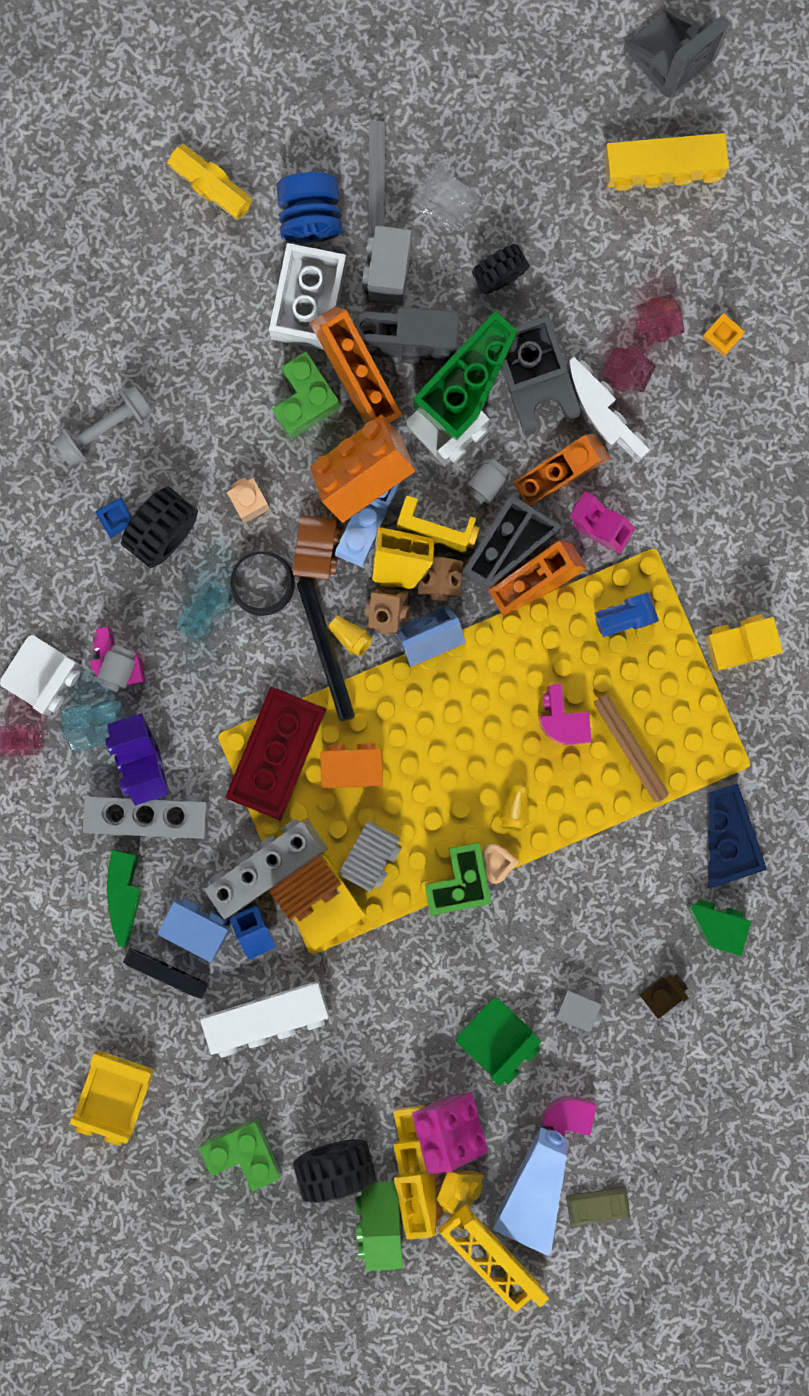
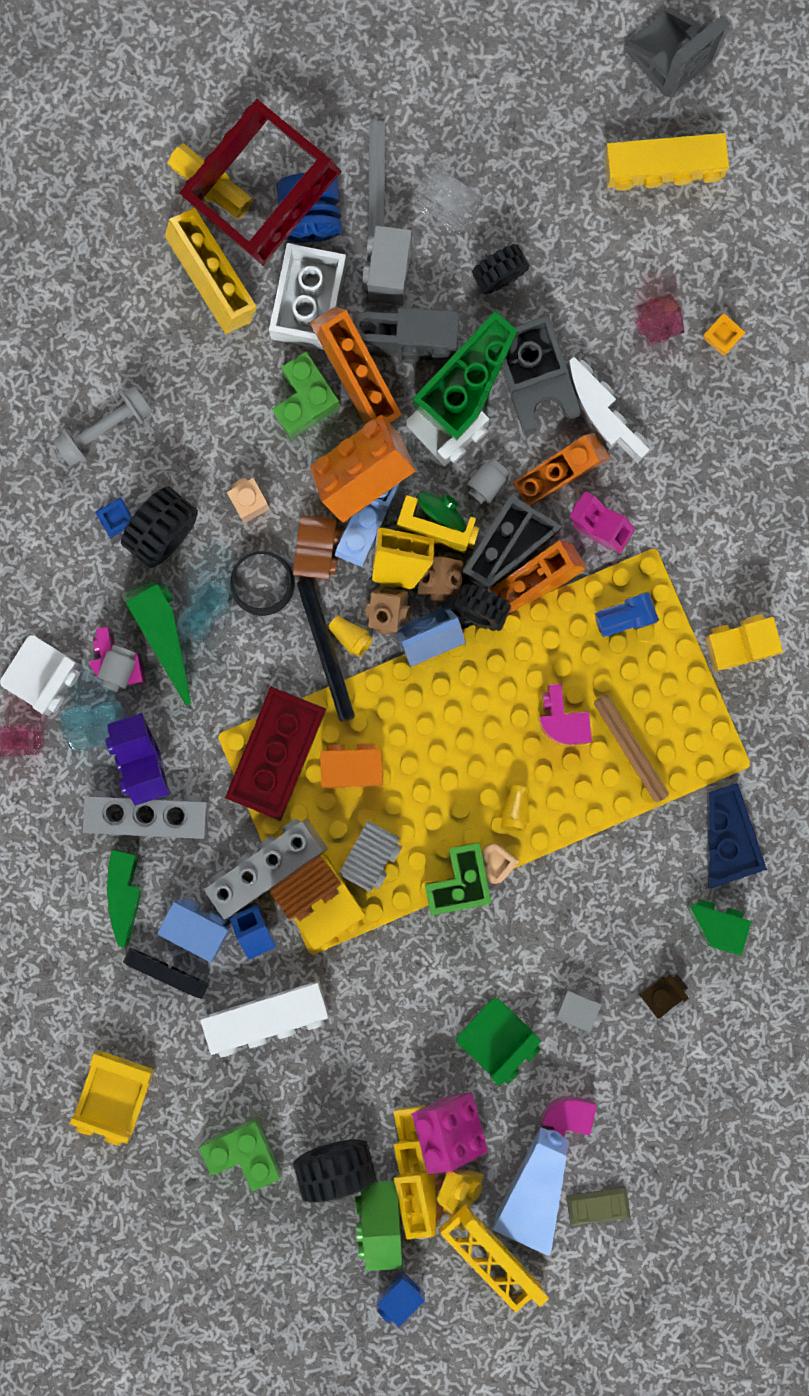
clear pink brick [601,346,656,392] -> none
none -> green wedge [121,580,191,706]
none -> yellow brick [165,208,257,335]
none -> dark red window [179,98,342,266]
none -> blue brick [377,1271,425,1327]
none -> green dish [416,491,467,532]
none -> black tyre [452,584,511,631]

